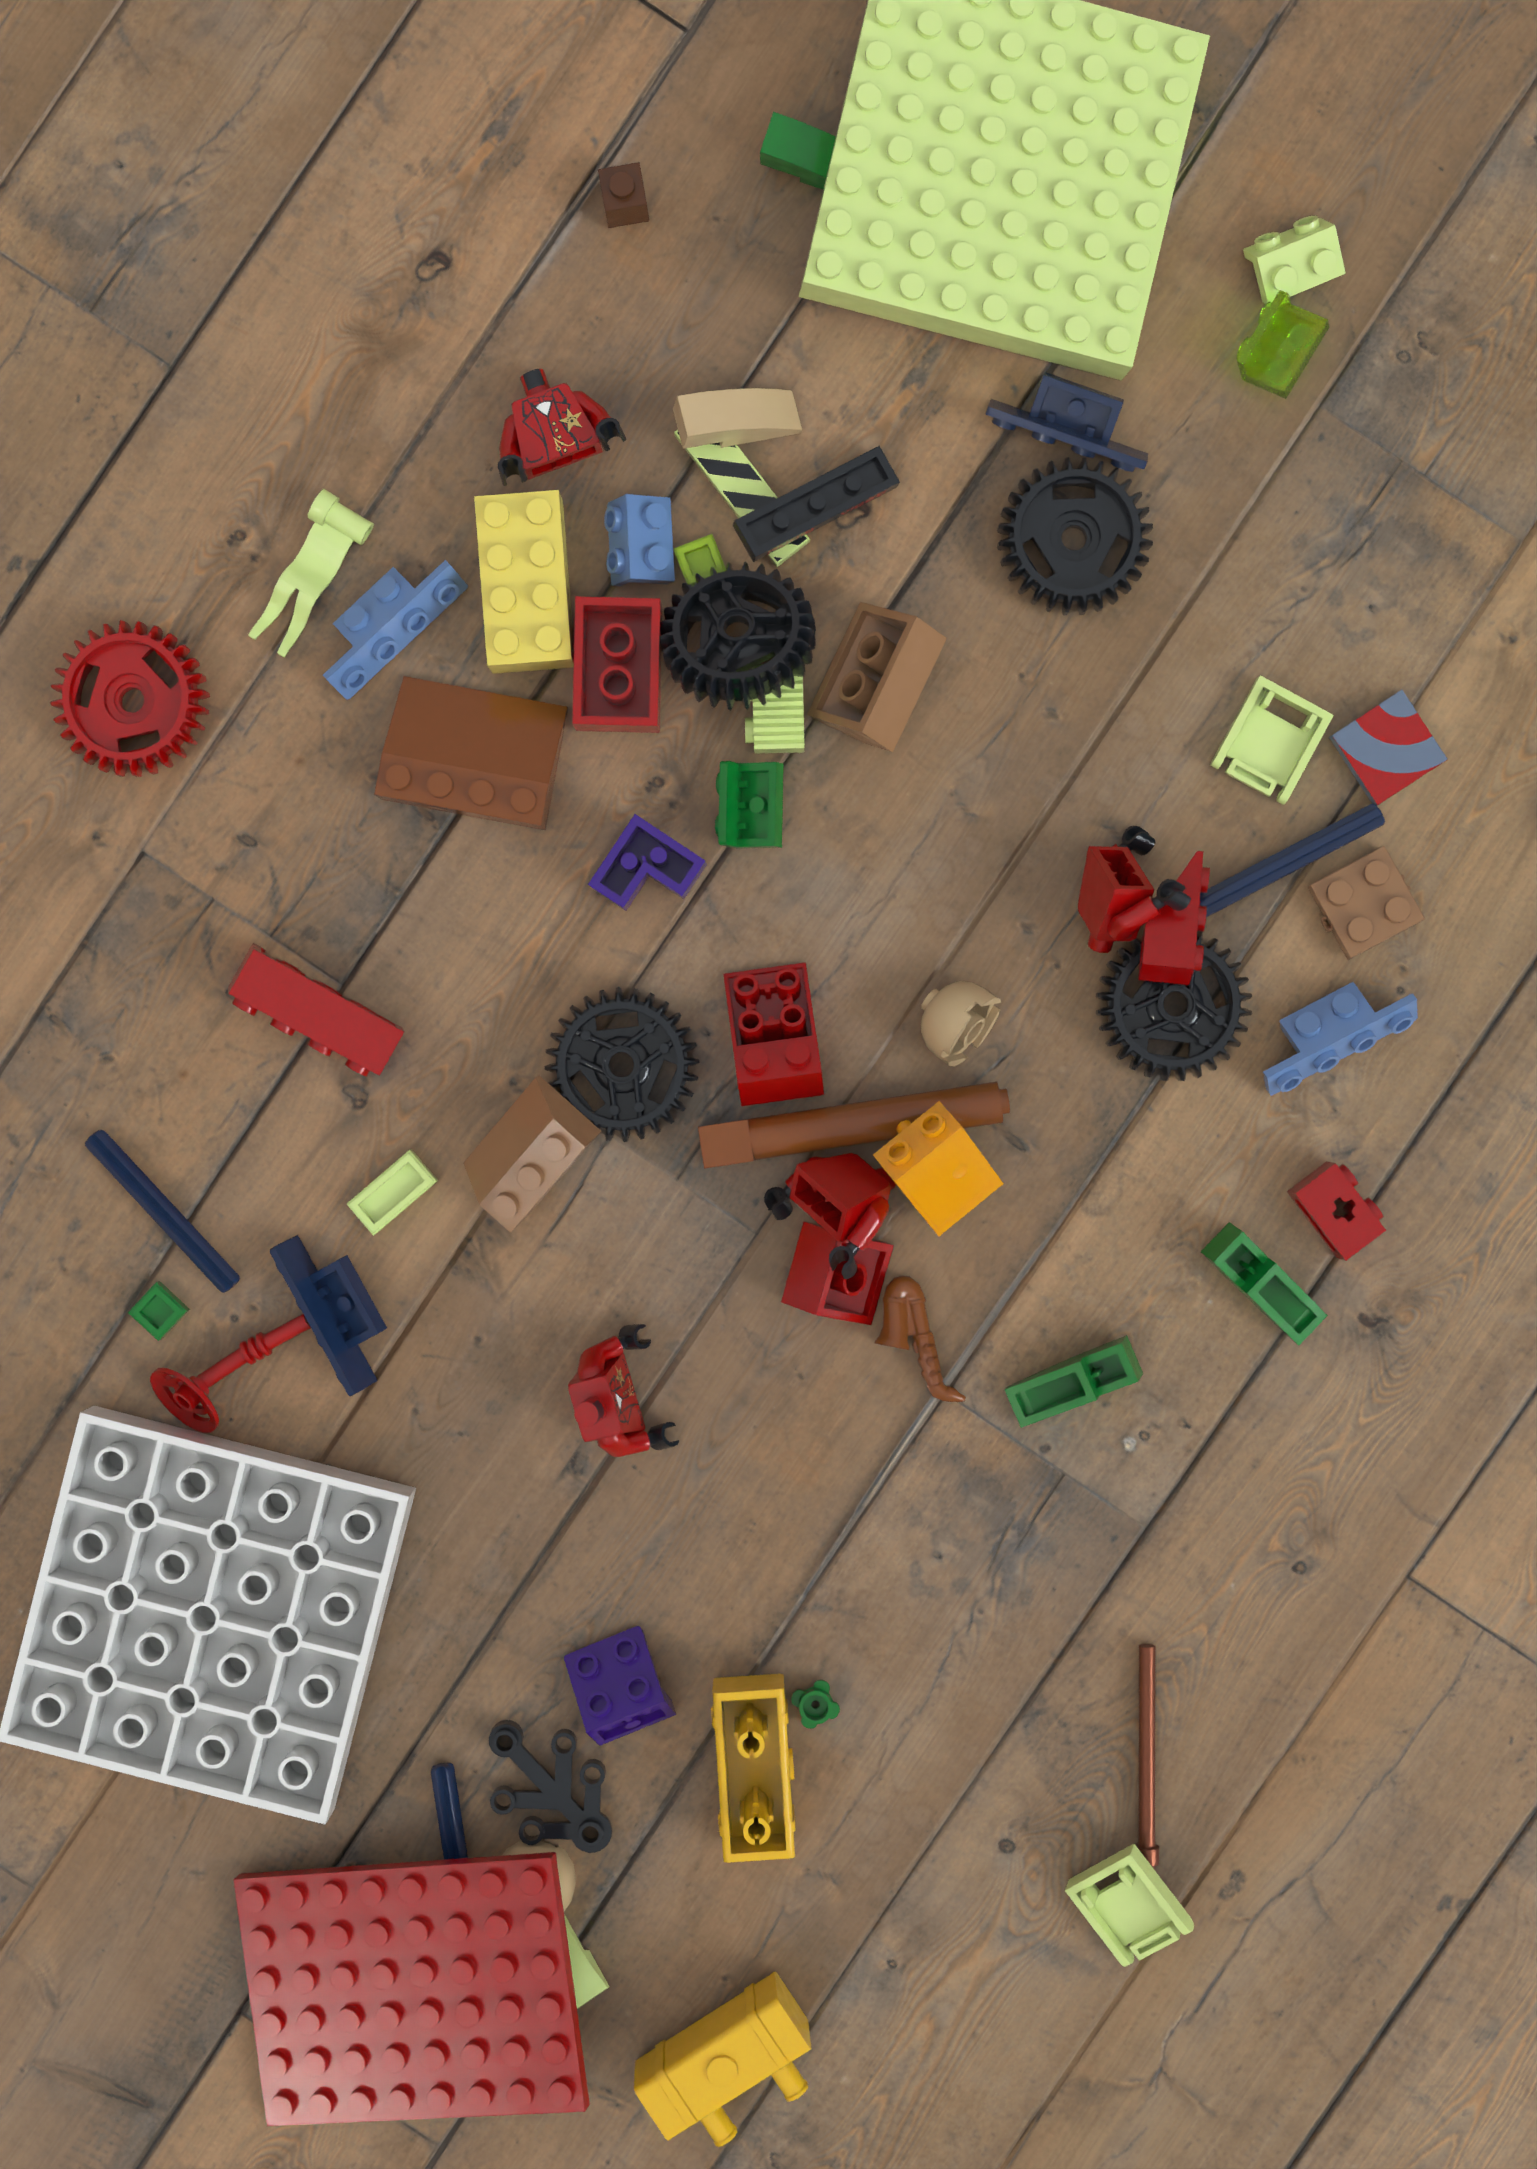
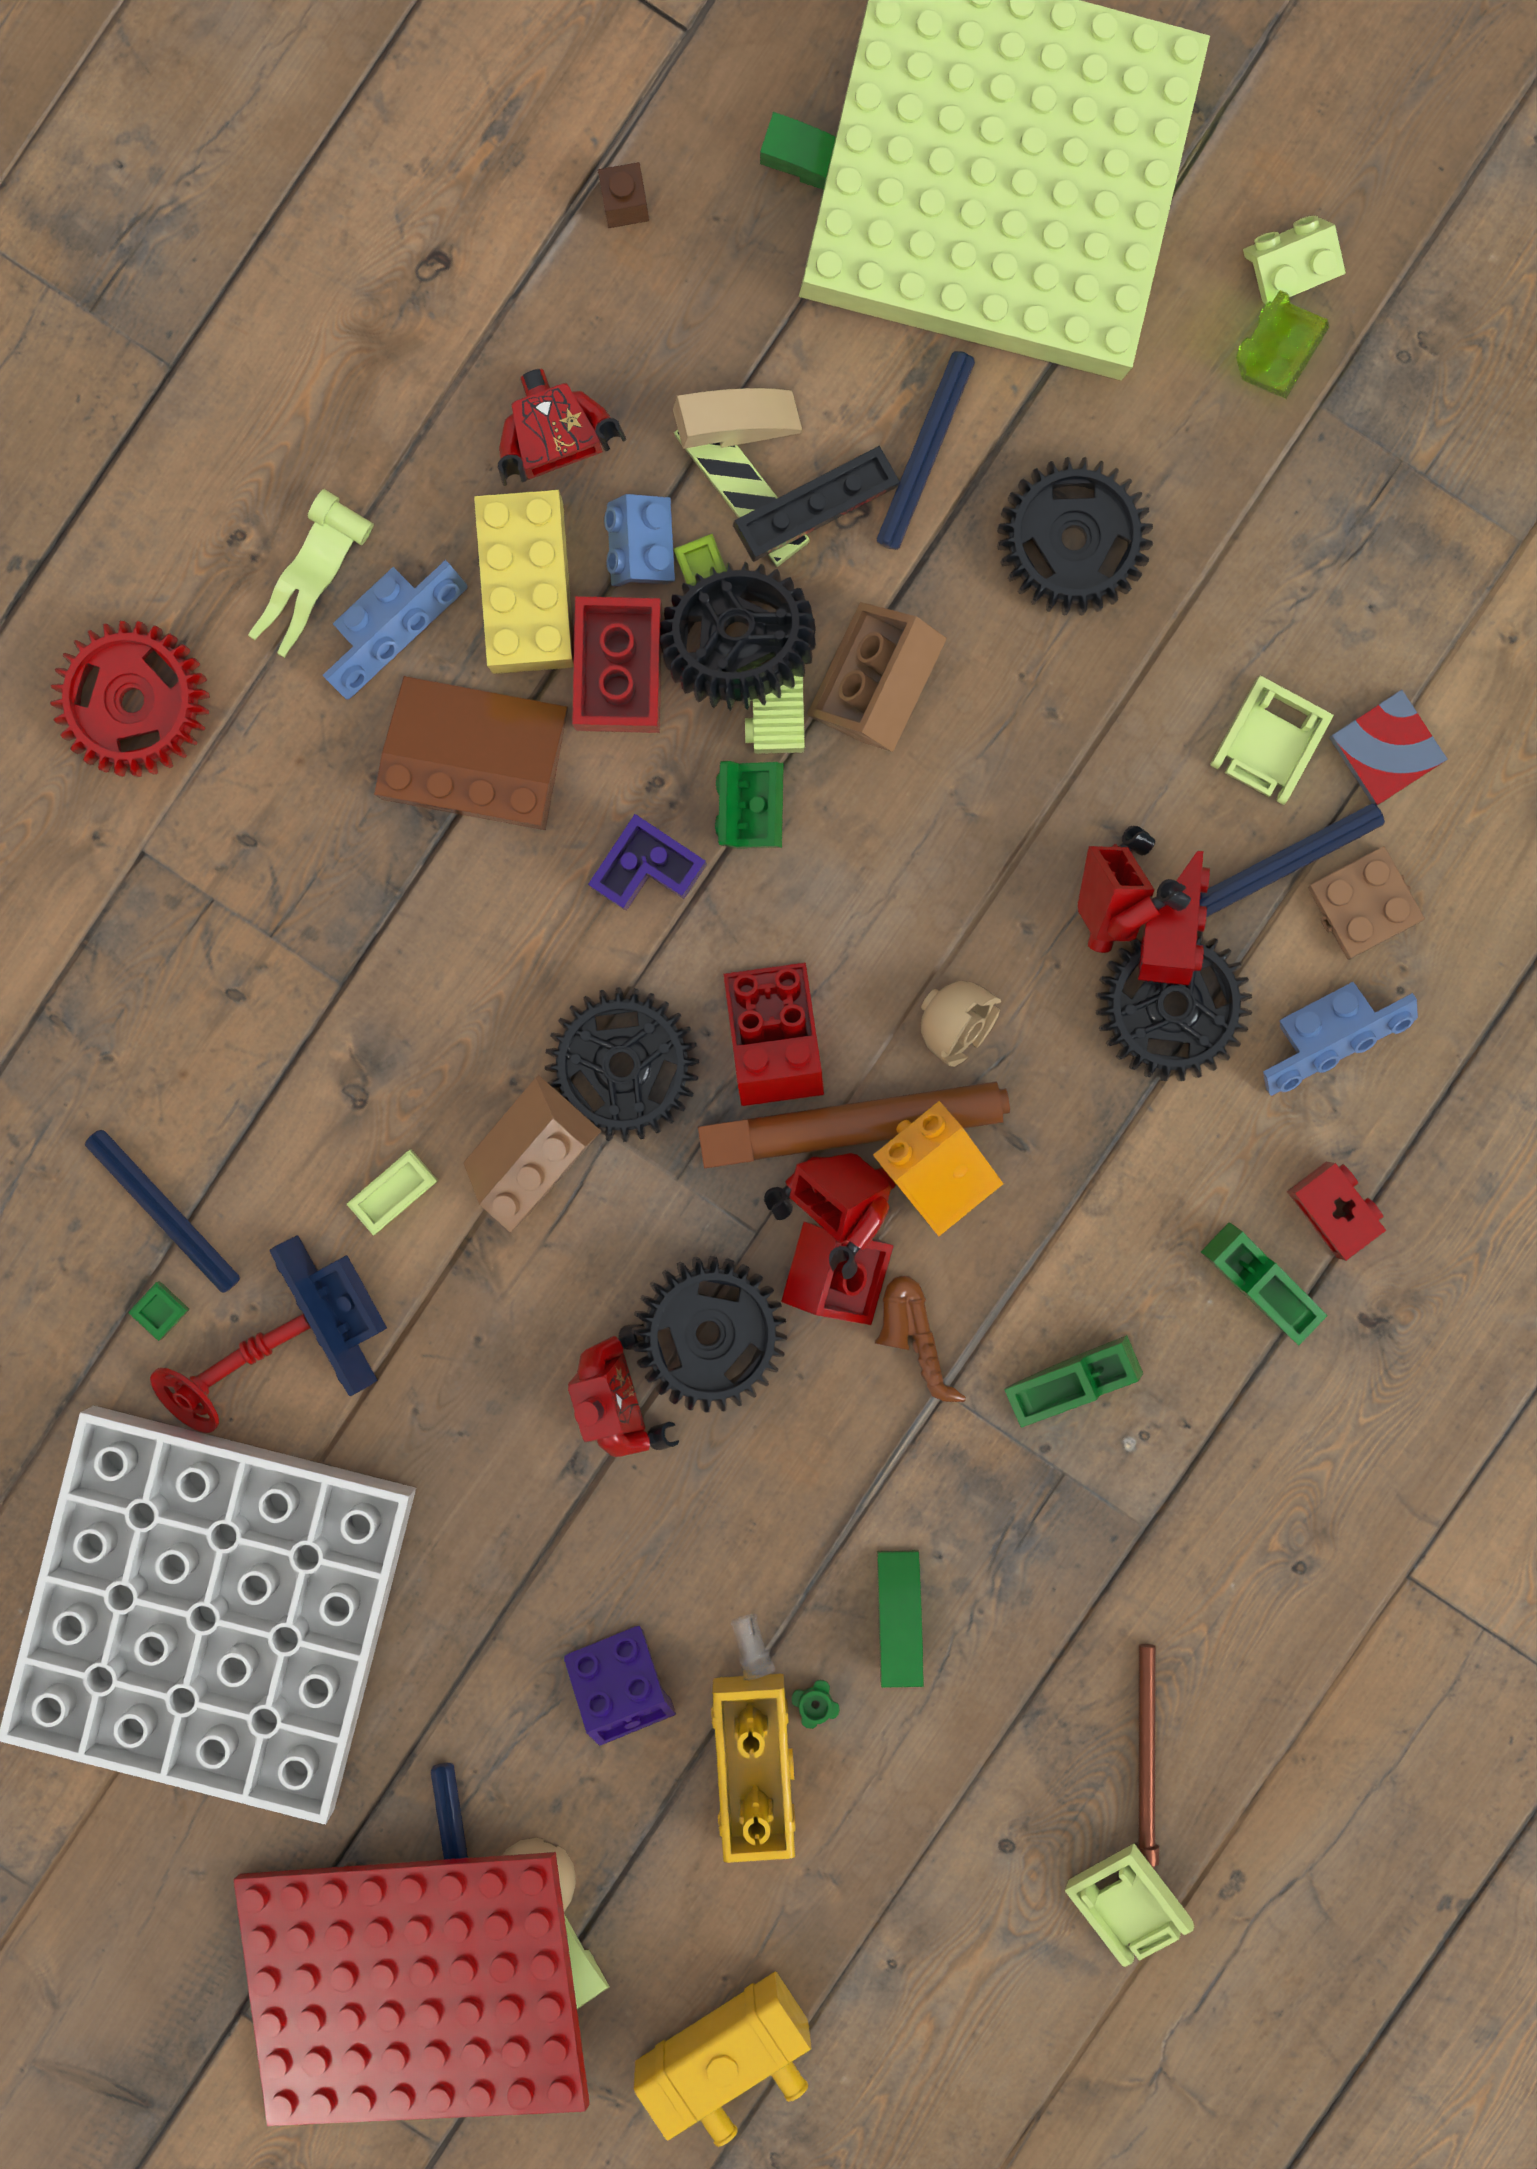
red wedge [228,943,404,1077] -> none
black plant [489,1720,612,1853] -> none
dark blue bracket [985,372,1148,472] -> none
none -> black gear [631,1256,787,1412]
none -> clear pin [731,1614,775,1680]
none -> dark blue axle [877,351,975,550]
none -> green slope [877,1550,924,1688]

